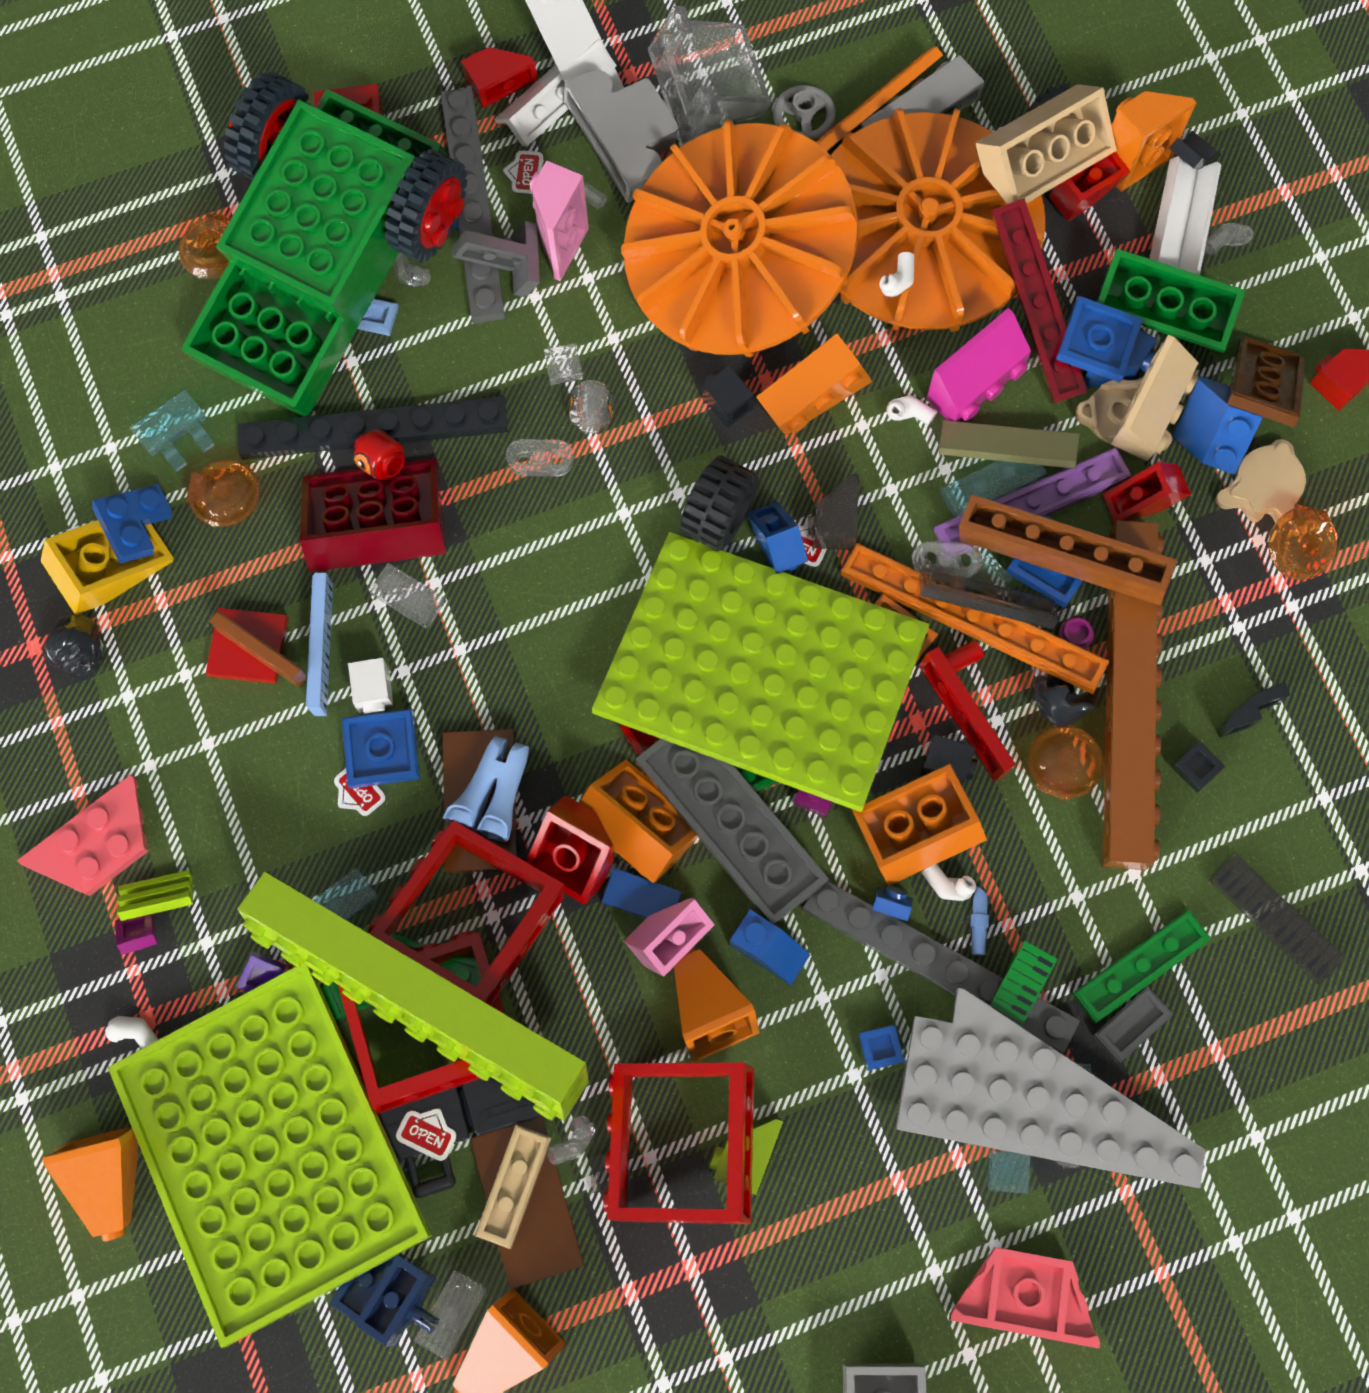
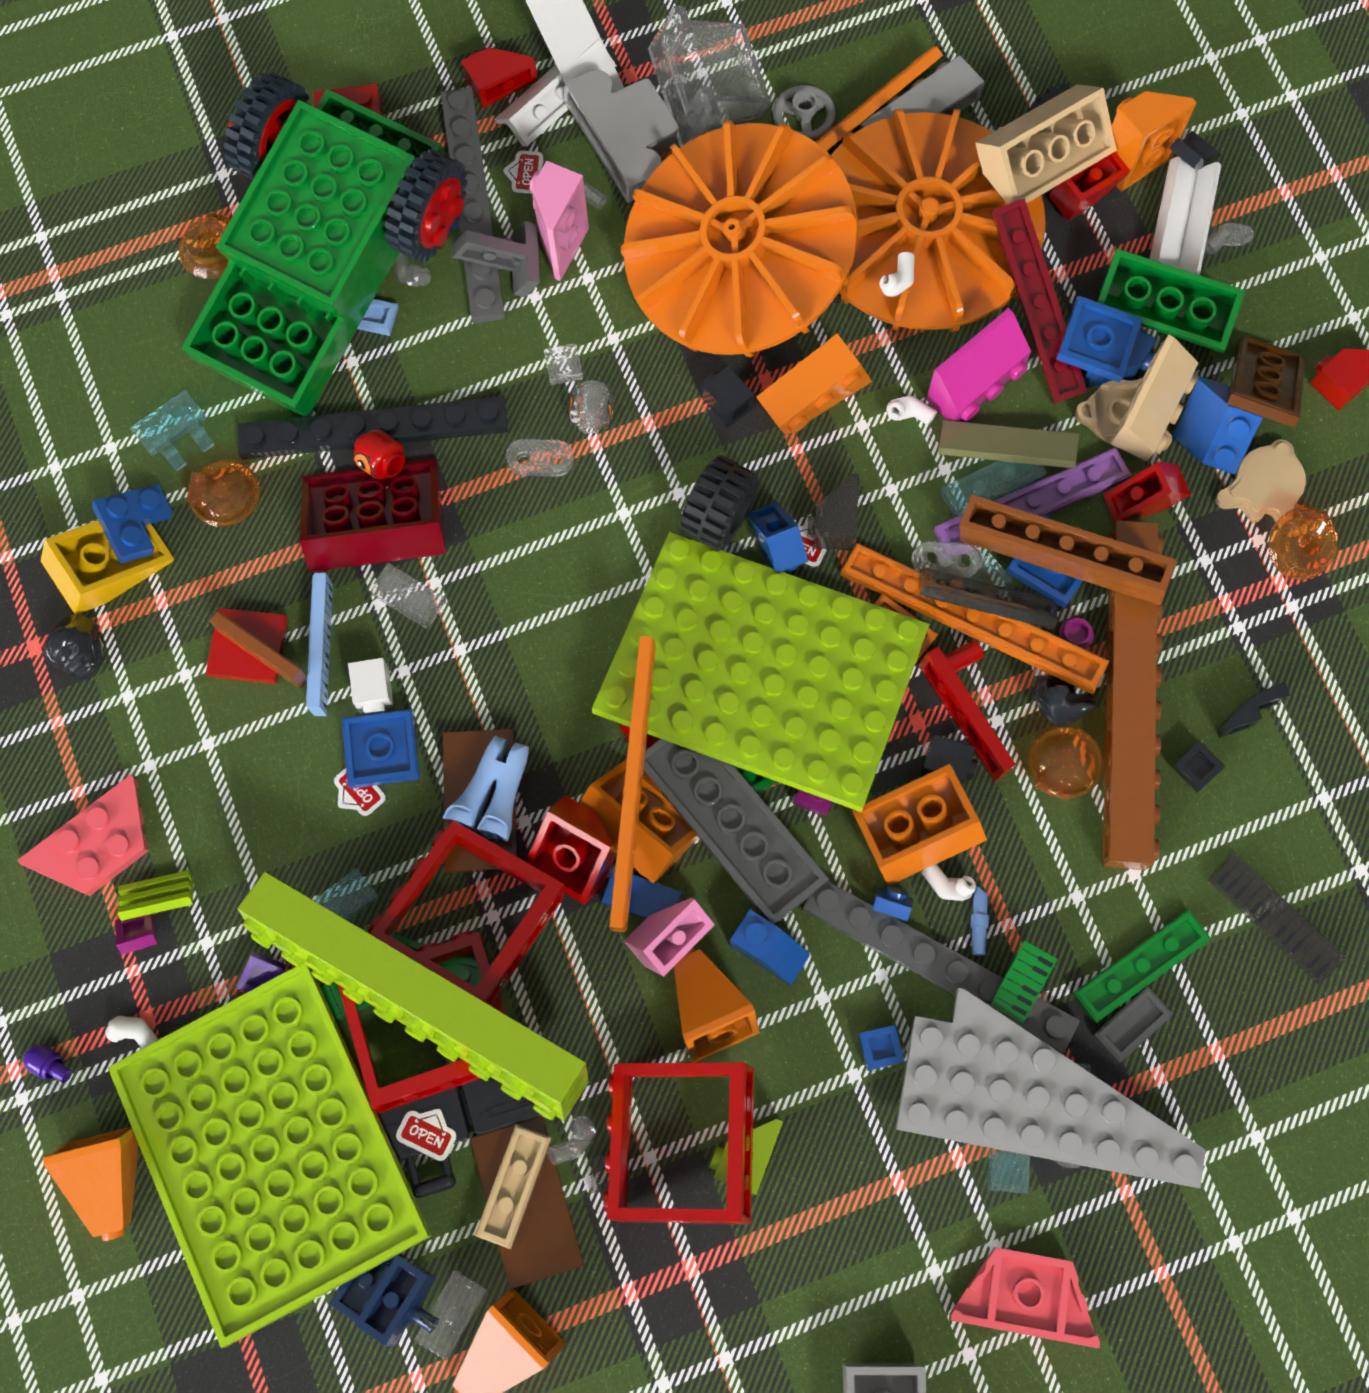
none -> dark purple cylinder [23,1044,72,1083]
none -> orange tile [609,636,656,932]

